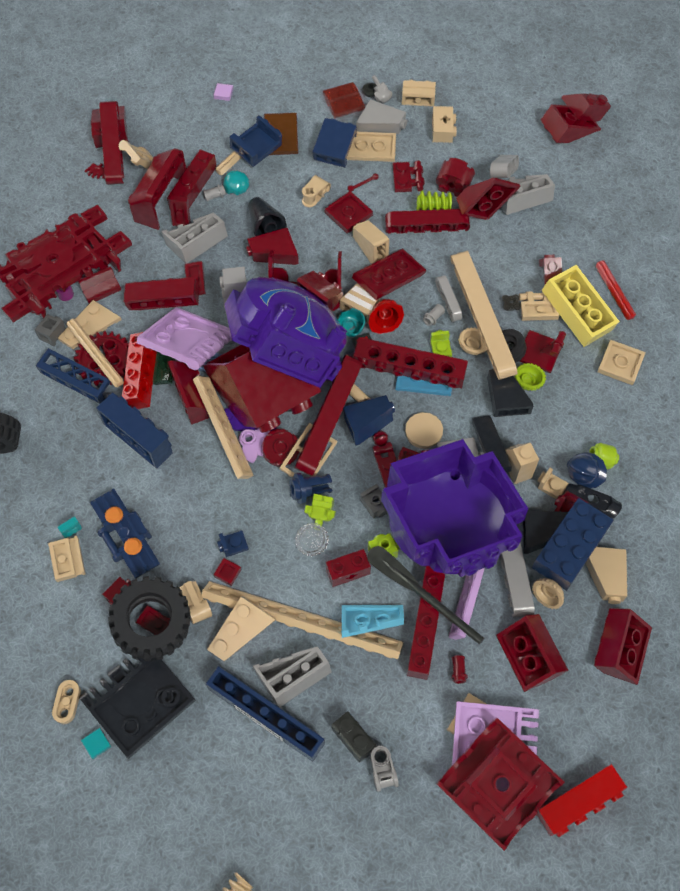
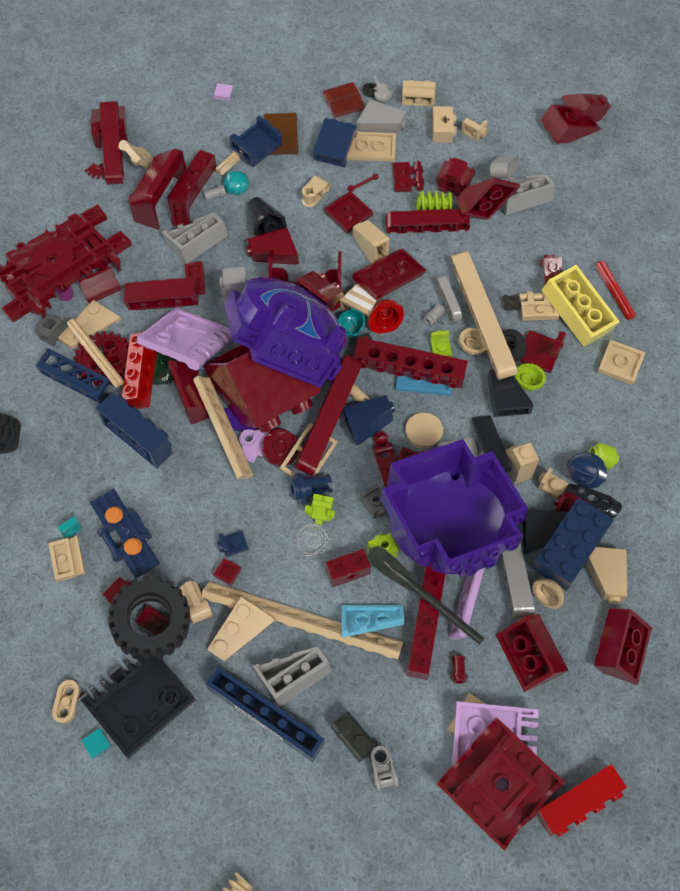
none -> tan bracket [461,118,488,141]

